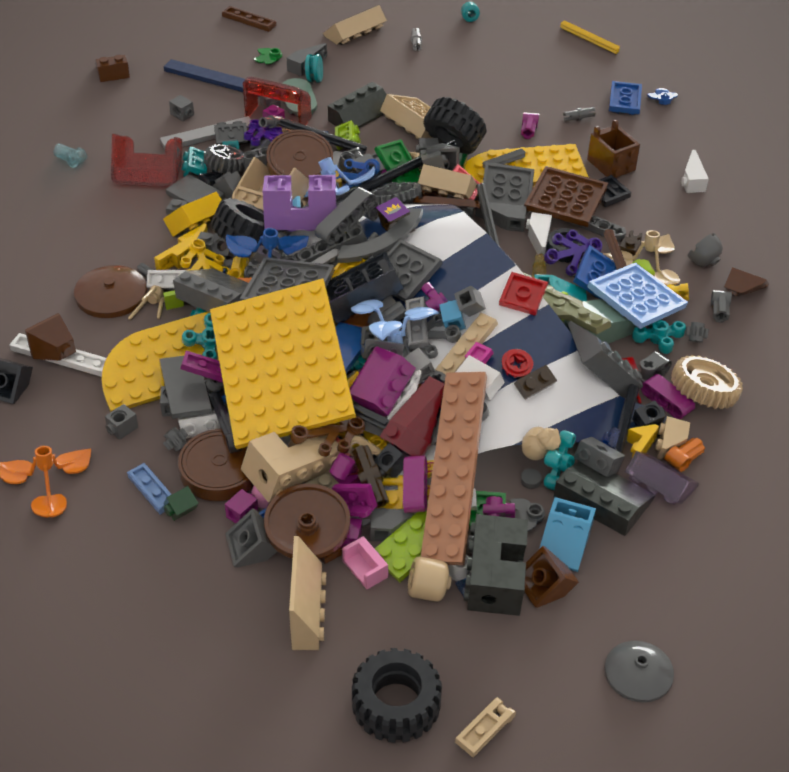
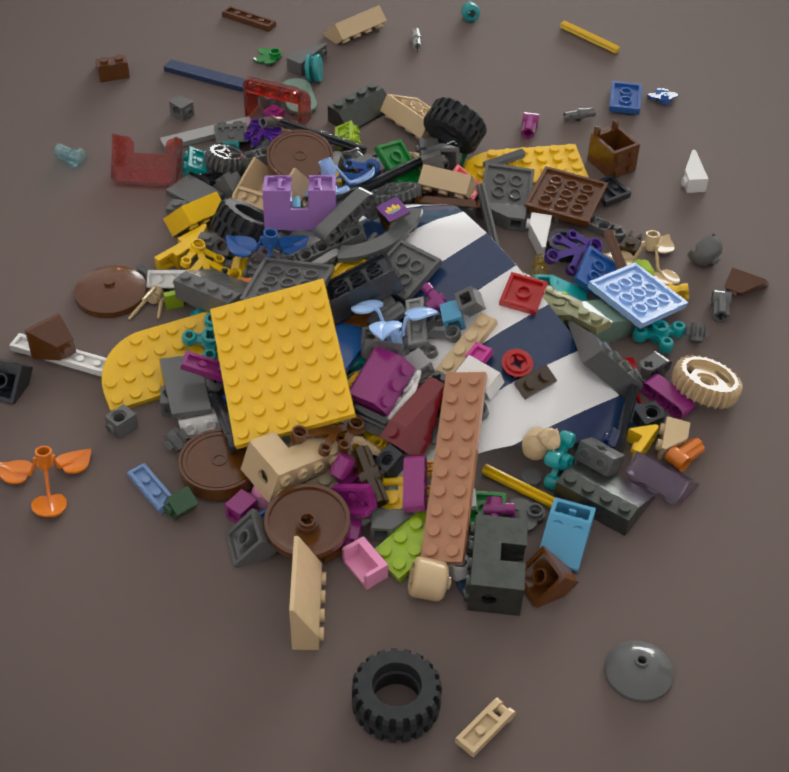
none -> yellow axle [481,464,555,508]

